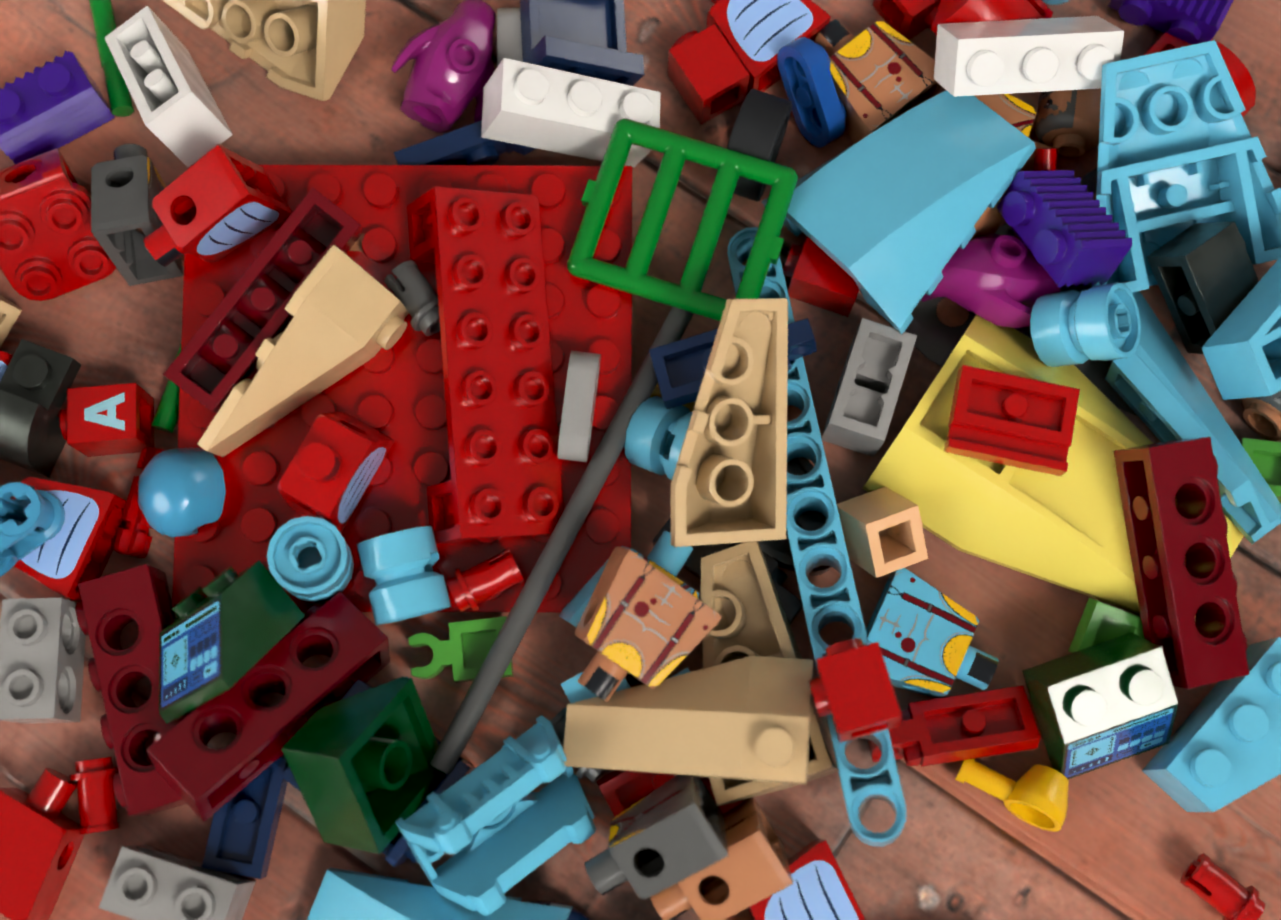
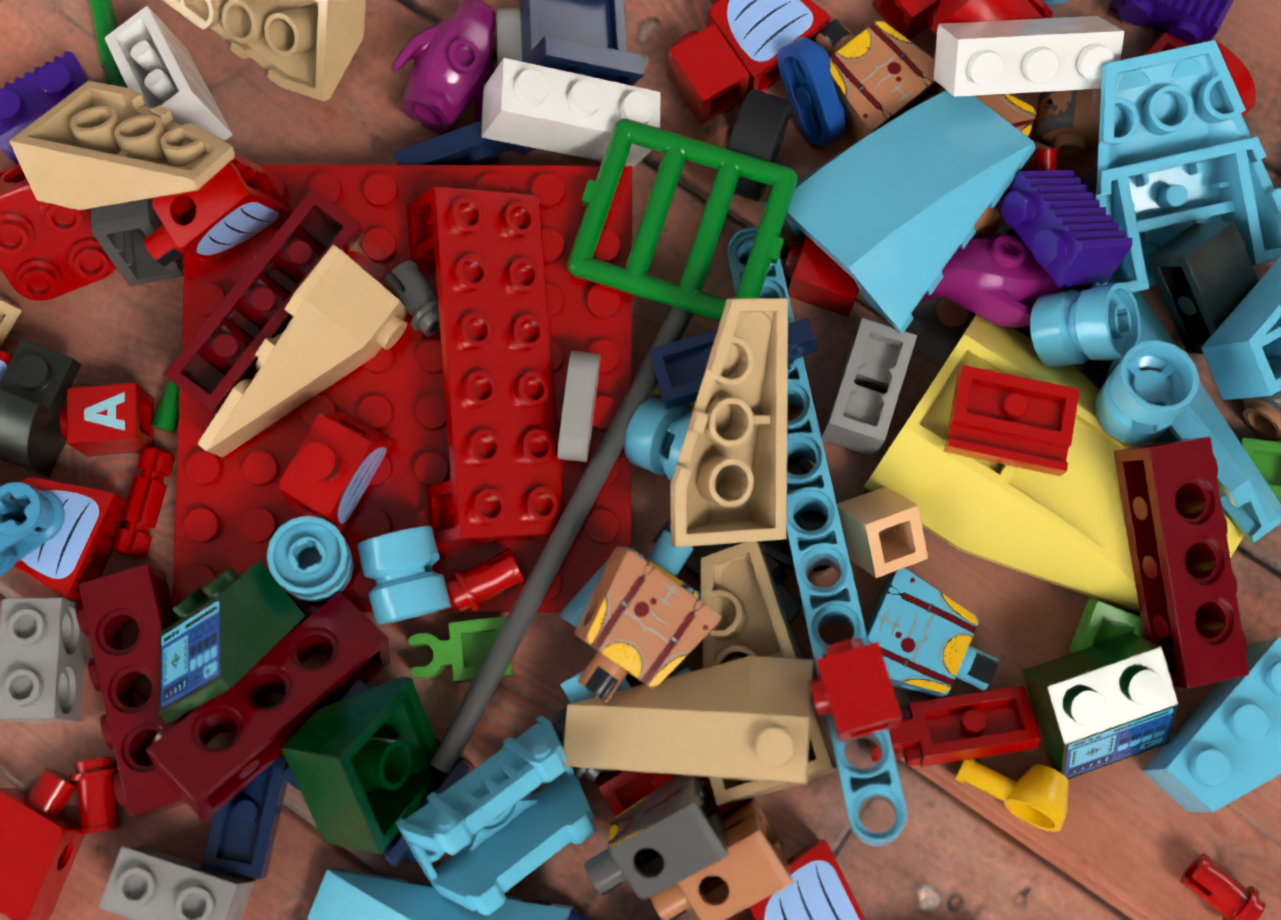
dark azure hair [138,448,226,537] -> none
none -> tan wedge [9,81,235,210]
none -> medium azure wheel [1094,340,1199,445]

